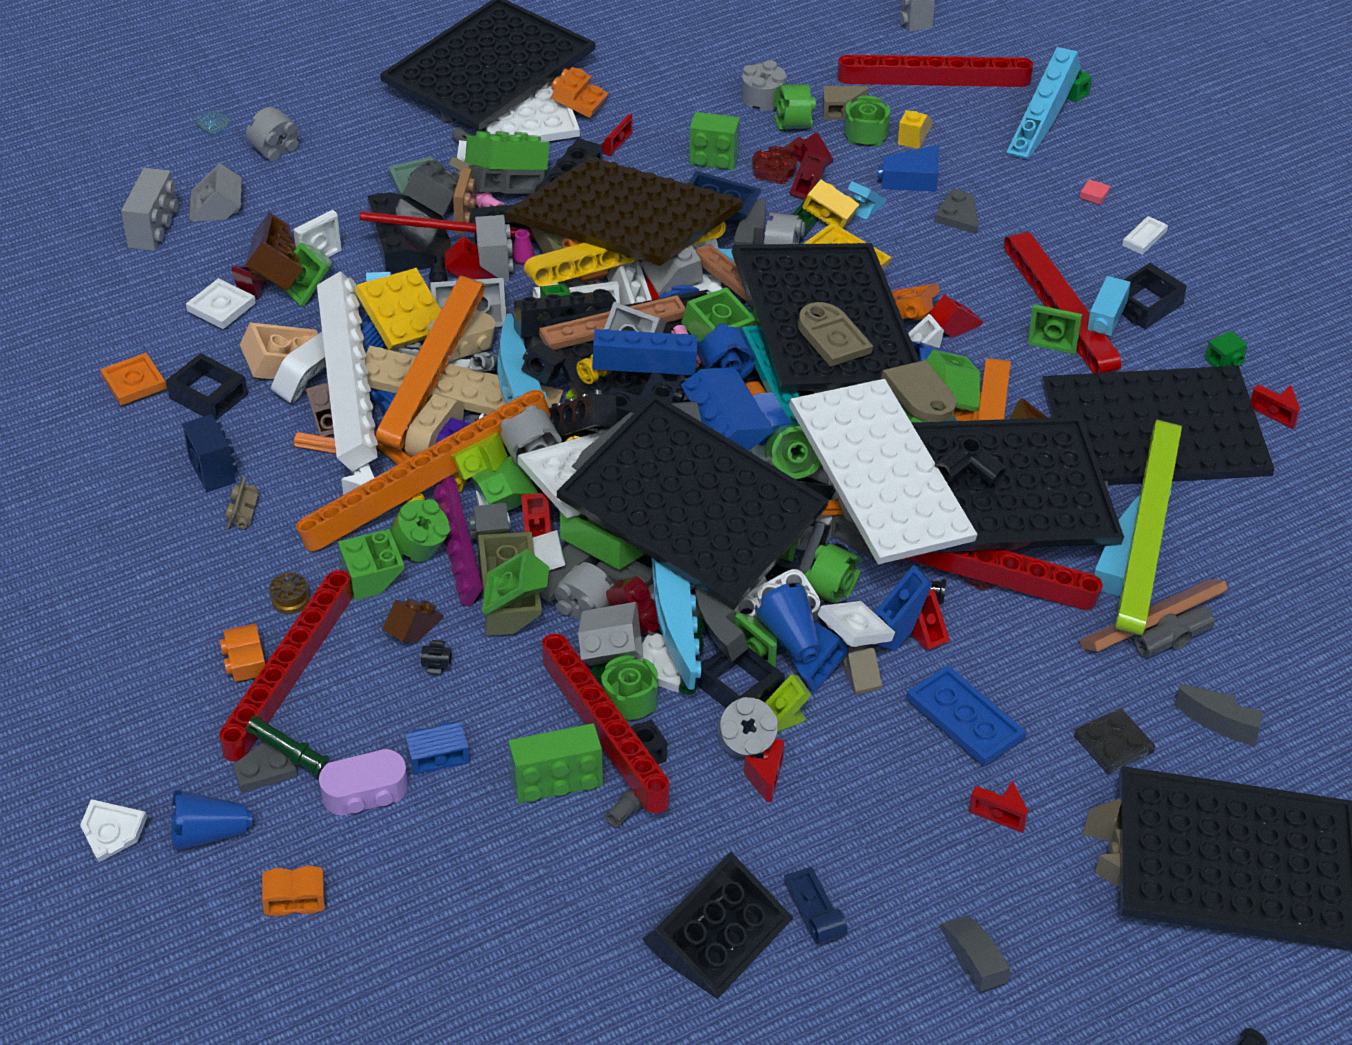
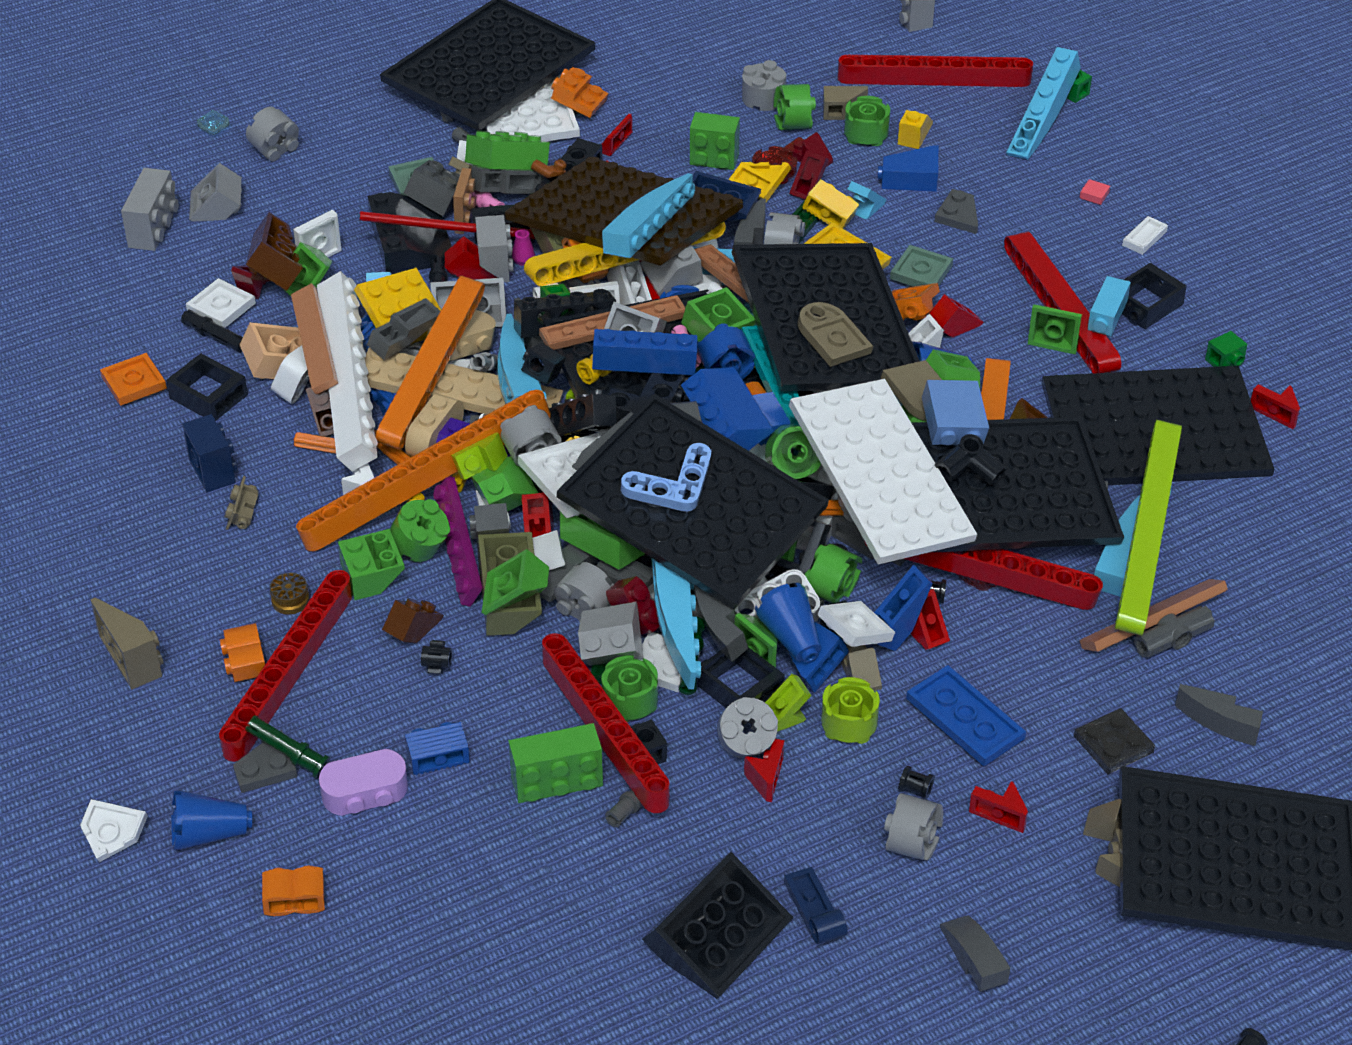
none -> dark tan slope [90,597,164,690]
none -> black pin [181,309,243,353]
none -> nougat tile [291,283,338,395]
none -> dark grey slope [367,298,440,360]
none -> dark orange arm [531,159,567,178]
none -> medium azure slope [602,173,695,258]
none -> light blue beam [621,443,711,512]
none -> yellow wing [728,162,791,202]
none -> lime brick [821,677,880,744]
none -> light grey brick [884,793,943,860]
none -> sand green plate [890,245,953,287]
none -> black bush [898,766,935,800]
none -> medium blue brick [922,380,989,445]

